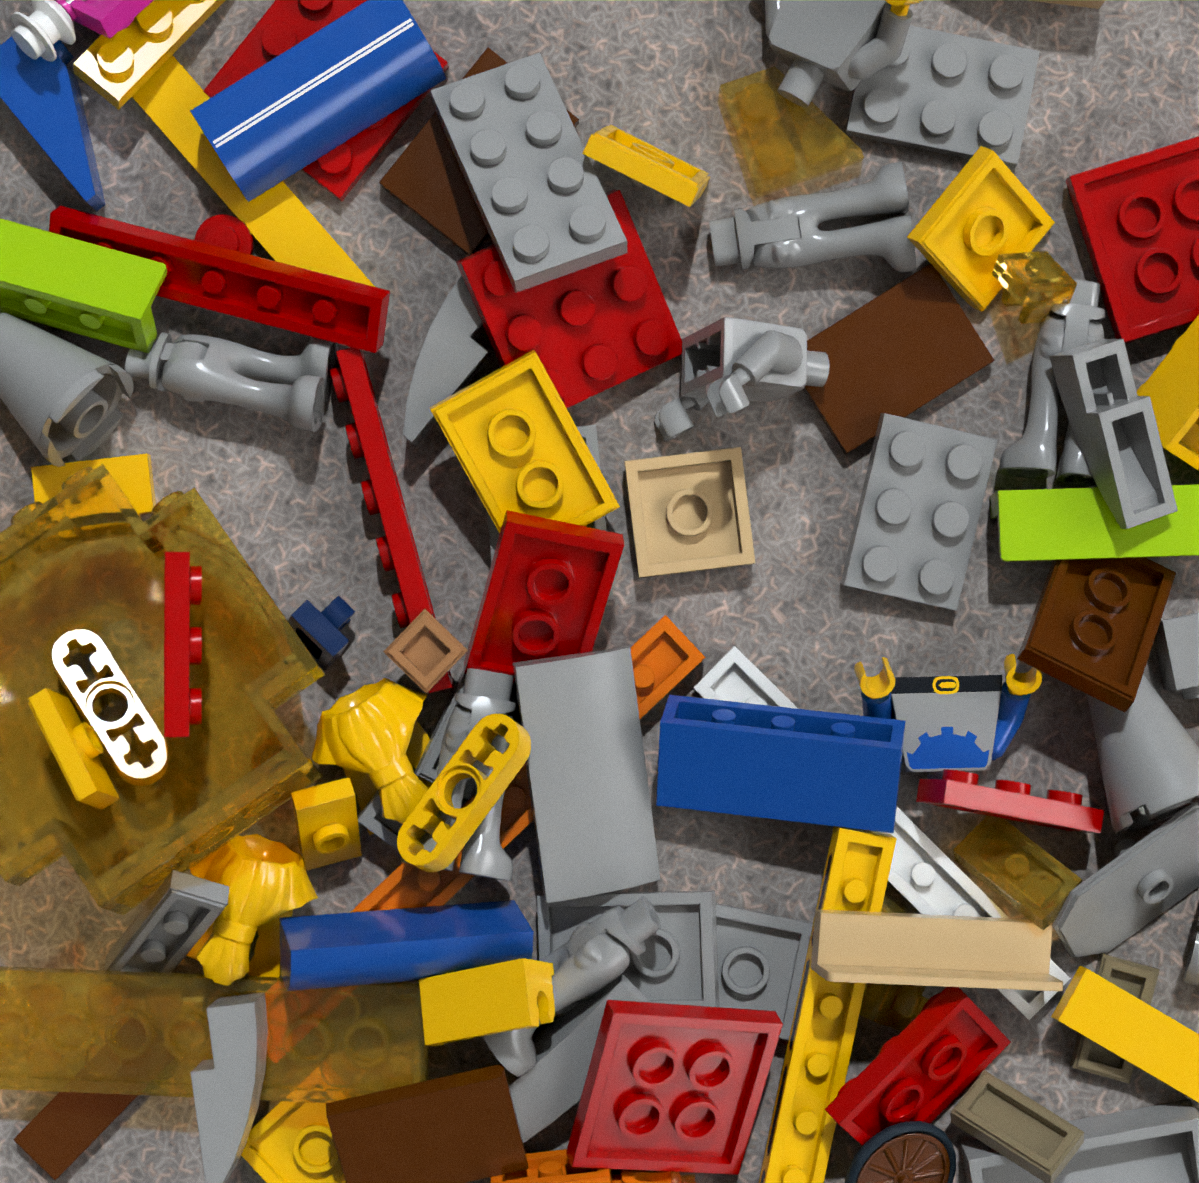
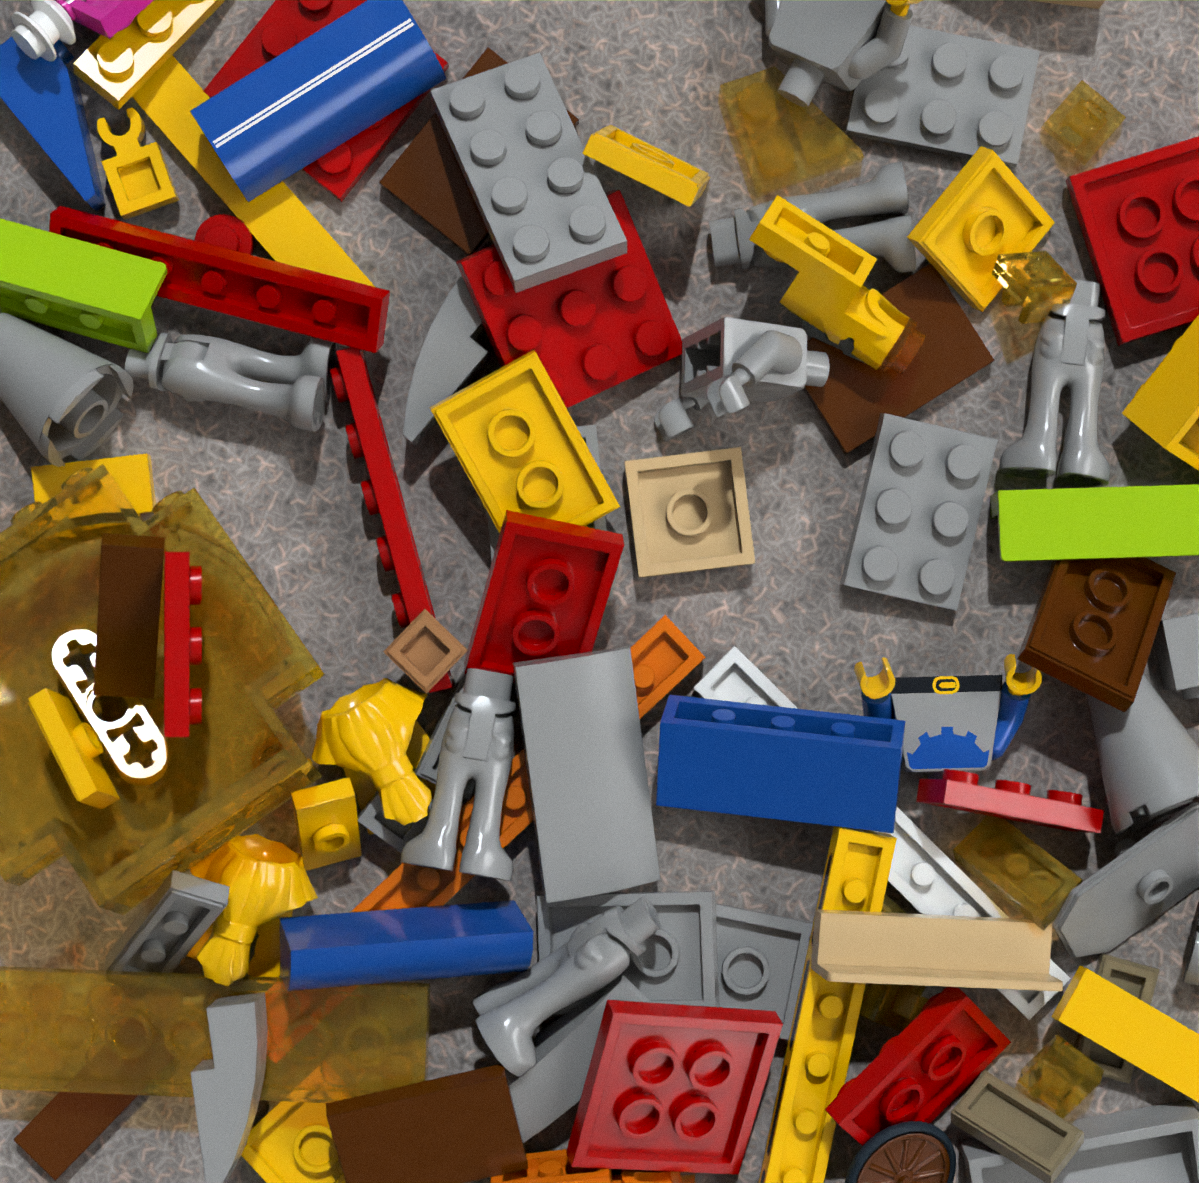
dark blue tile [283,596,355,672] -> none
yellow beam [397,714,531,872] -> none
yellow hinge [419,958,555,1046] -> none
light grey slope [1049,339,1178,529] -> none
none -> reddish brown tile [93,533,165,699]
none -> yellow plate [97,107,180,220]
none -> yellow plate [749,195,927,375]
none -> clear yellow tile [1018,1034,1104,1119]
none -> clear yellow tile [1041,80,1126,165]

